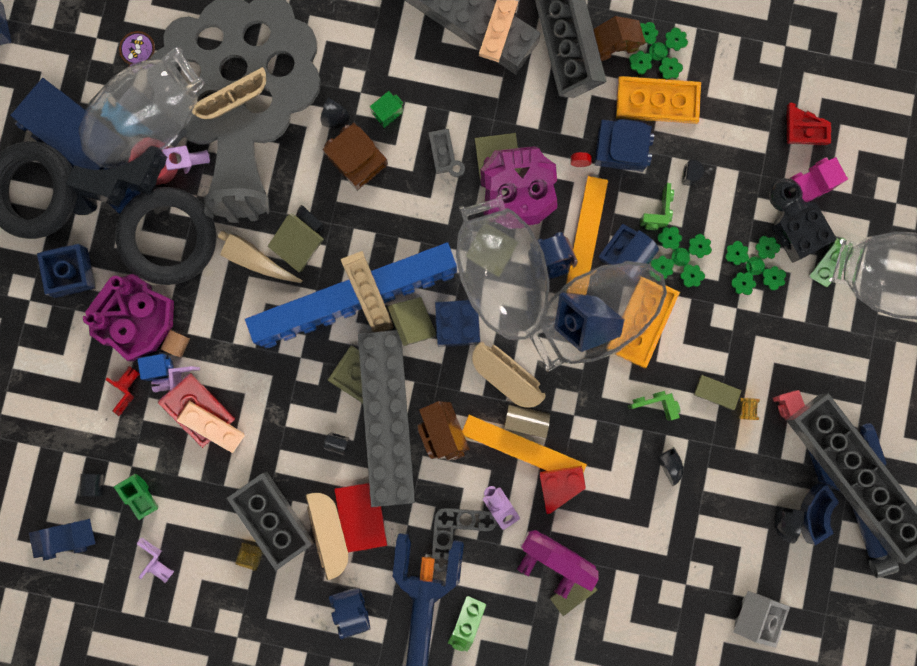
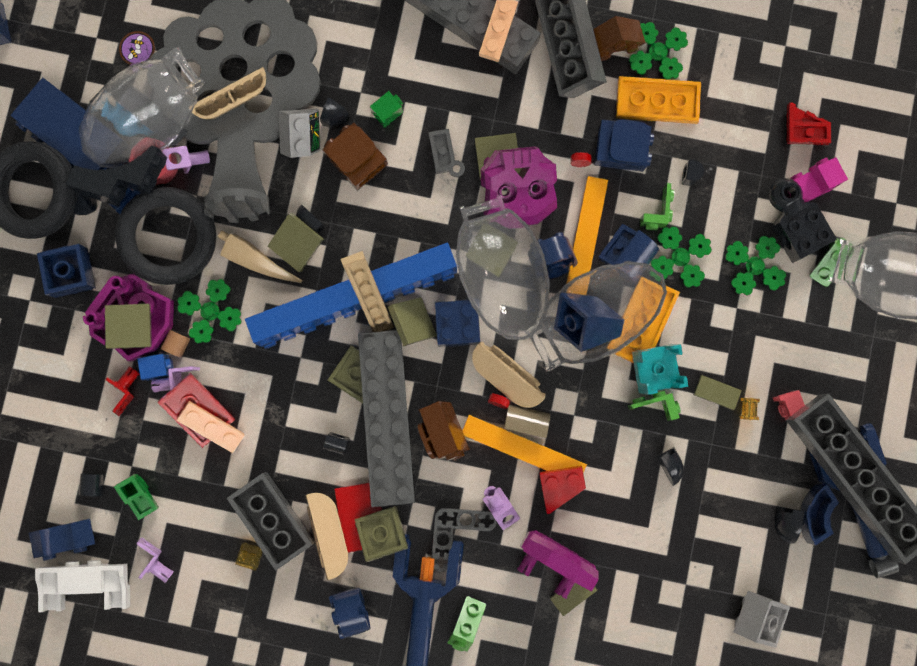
none -> white bracket [35,560,130,612]
none -> olive tile [105,304,152,349]
none -> green plant [177,279,242,343]
none -> light grey slope [278,108,320,158]
none -> olive tile [355,506,408,562]
none -> red tile [488,393,510,409]
none -> teal panel [632,344,688,395]

